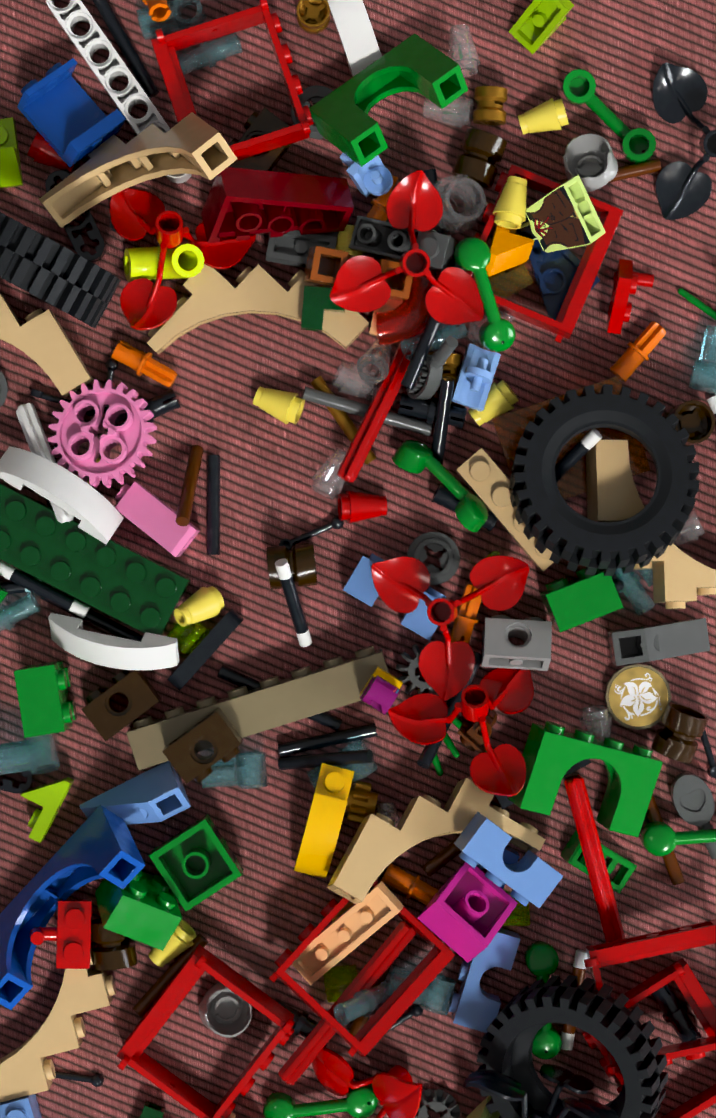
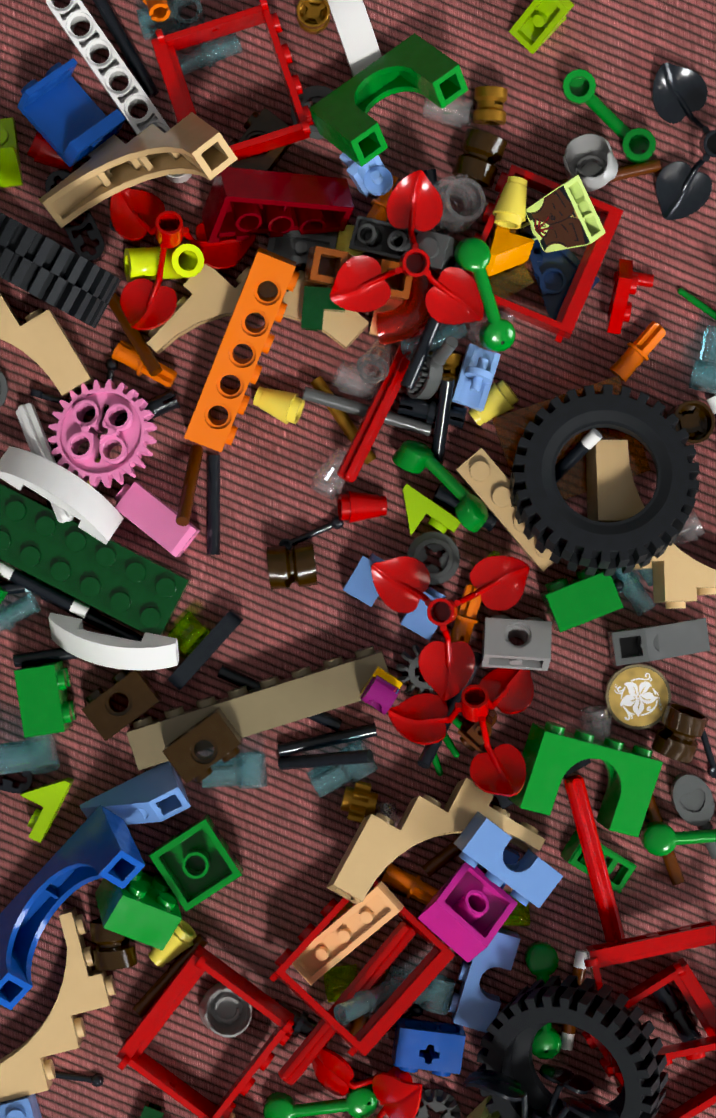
red plate [30,899,92,969] -> none
light yellow cone [174,586,224,627] -> none
black bar [275,558,312,647] -> none
yellow arch [293,763,355,879] -> none
clear cone [448,25,480,78] -> none
light yellow cone [518,98,569,135] -> none
none -> black bar [13,648,78,668]
none -> reddish brown bar [108,291,162,376]
none -> orange brick [184,247,300,452]
none -> blue brick [392,1018,466,1077]
none -> lime slope [402,484,461,536]

